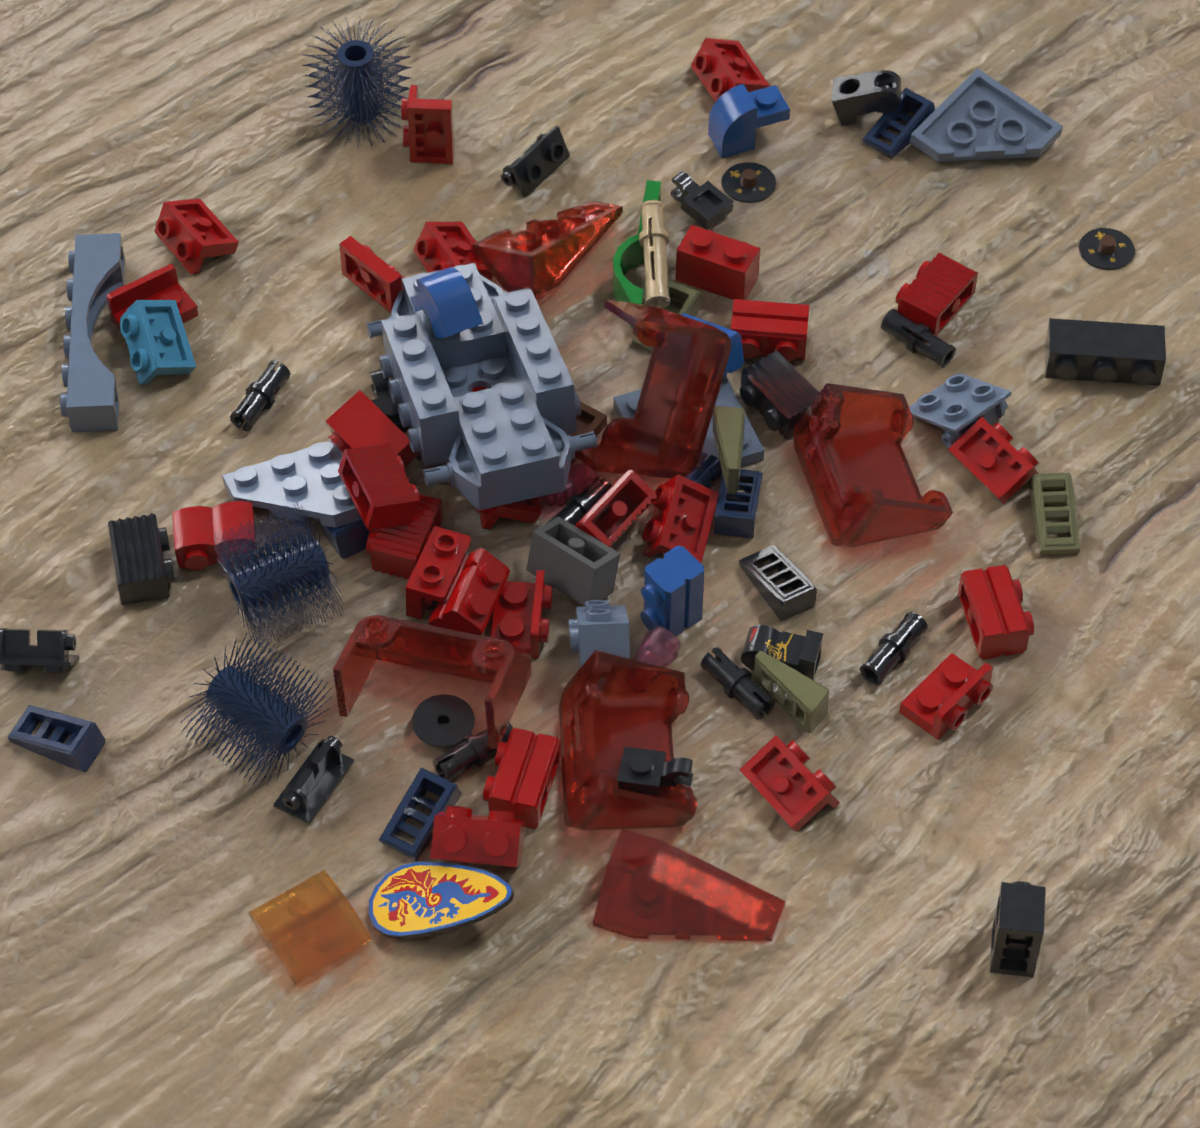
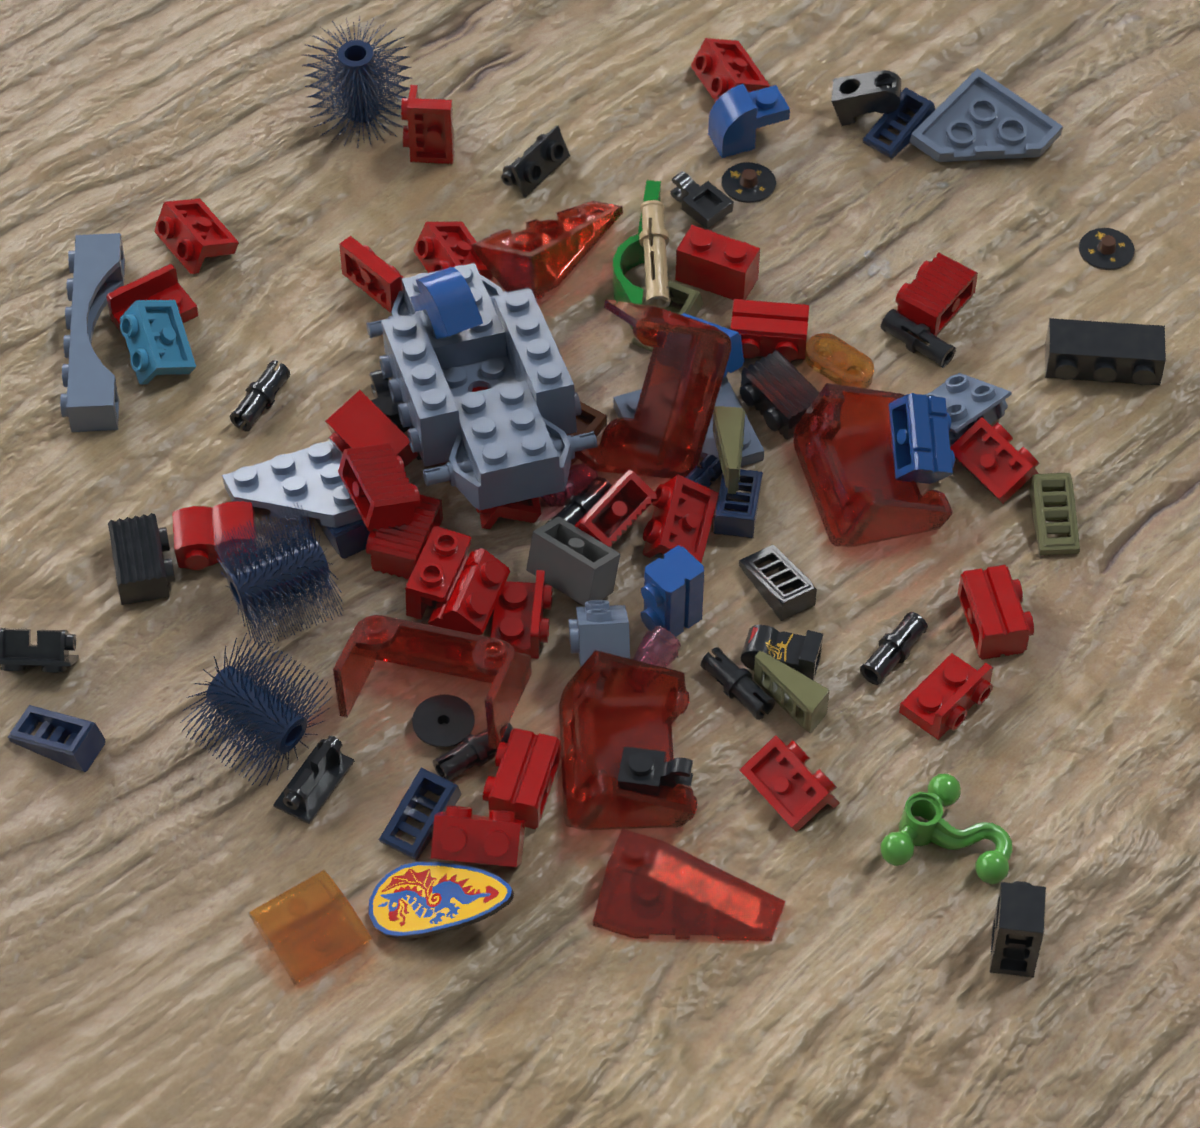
none -> clear orange plate [805,333,874,391]
none -> bright green piece [880,773,1012,884]
none -> blue brick [889,393,955,484]

